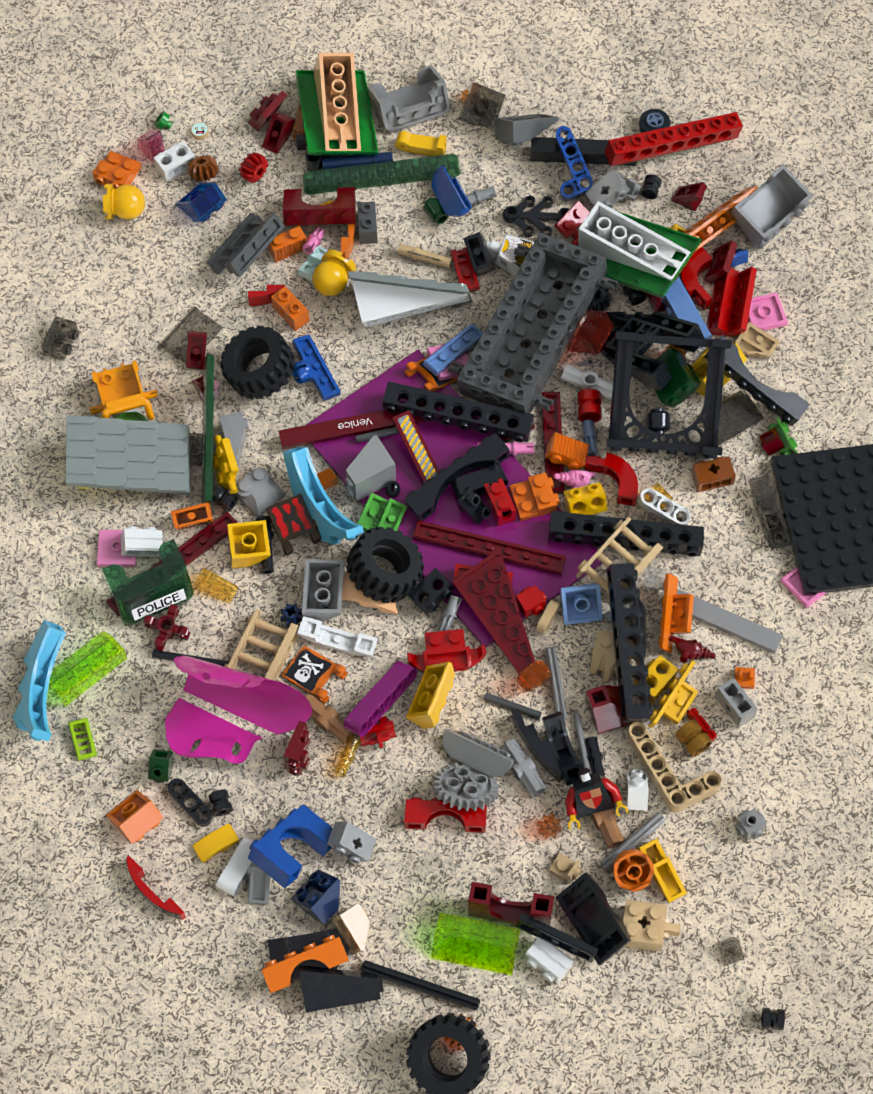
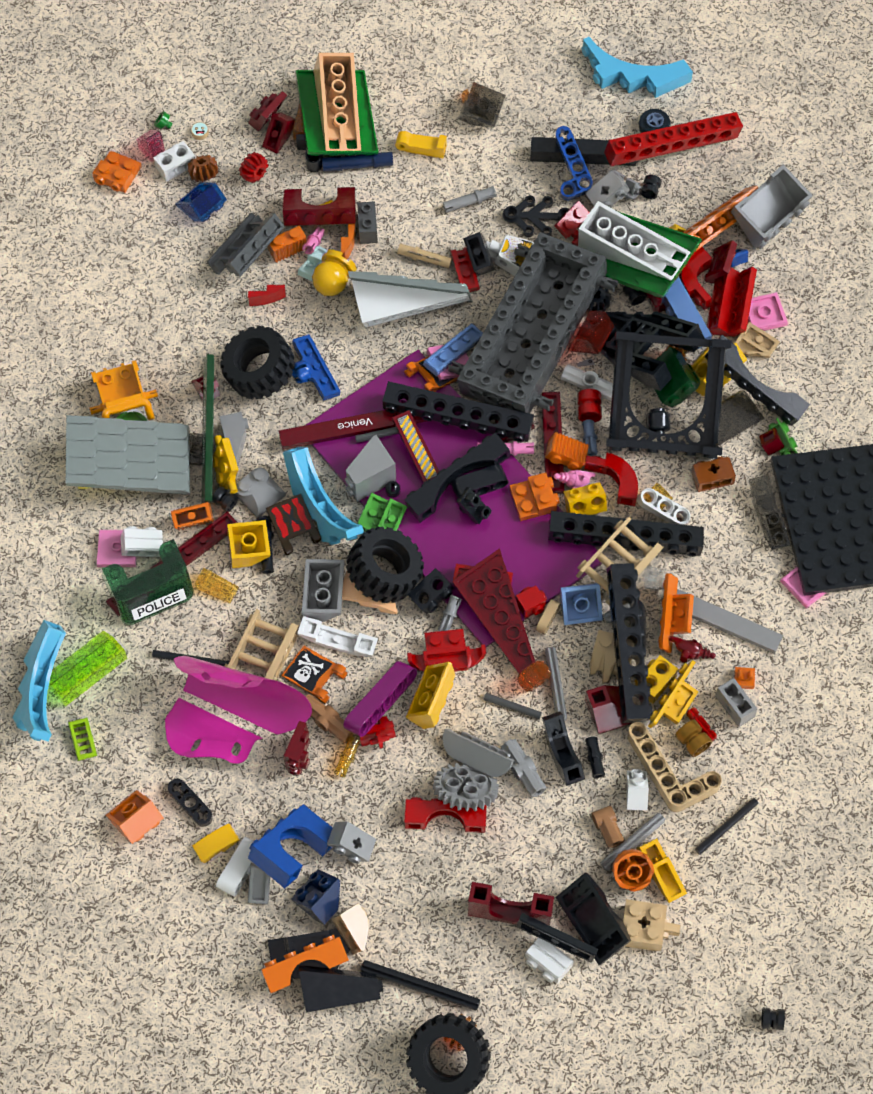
clear smoke brick [41,316,79,361] -> none
yellow tile [103,184,146,220] -> none
red slope [126,856,186,920] -> none
dark red pin [143,604,191,651] -> none
dark green brick [148,749,173,783] -> none
clear smoke piece [159,307,223,364] -> none
dark red slope [186,331,207,369] -> none
black wheel [208,789,233,816] -> none
orange brick [271,286,309,331] -> none
dark blue gear [280,603,303,628] -> none
clear green beam [302,154,461,195] -> none
orange slope [317,468,338,490] -> none
light grey windscreen [367,65,450,132] -> none
dark red tile [413,520,566,575] -> none
dark green brick [423,198,448,225] -> none
clear neon green slope [431,912,521,976] -> none
blue brick [432,165,472,217] -> none
red brick [484,478,516,526] -> none
dark grey slope [495,114,559,146] -> none
black slope [511,709,562,782] -> none
clear orange gear [537,813,562,840] -> none
tan bracket [549,853,582,884] -> none
torso [565,768,629,830] -> none
light grey piece [573,709,590,769] -> none
dark red slope [671,182,707,211] -> none
clear smoke slope [716,937,744,966] -> none
light grey brick [735,808,766,842] -> none
none -> medium azure arch [581,37,693,98]
none -> black bar [695,798,759,855]

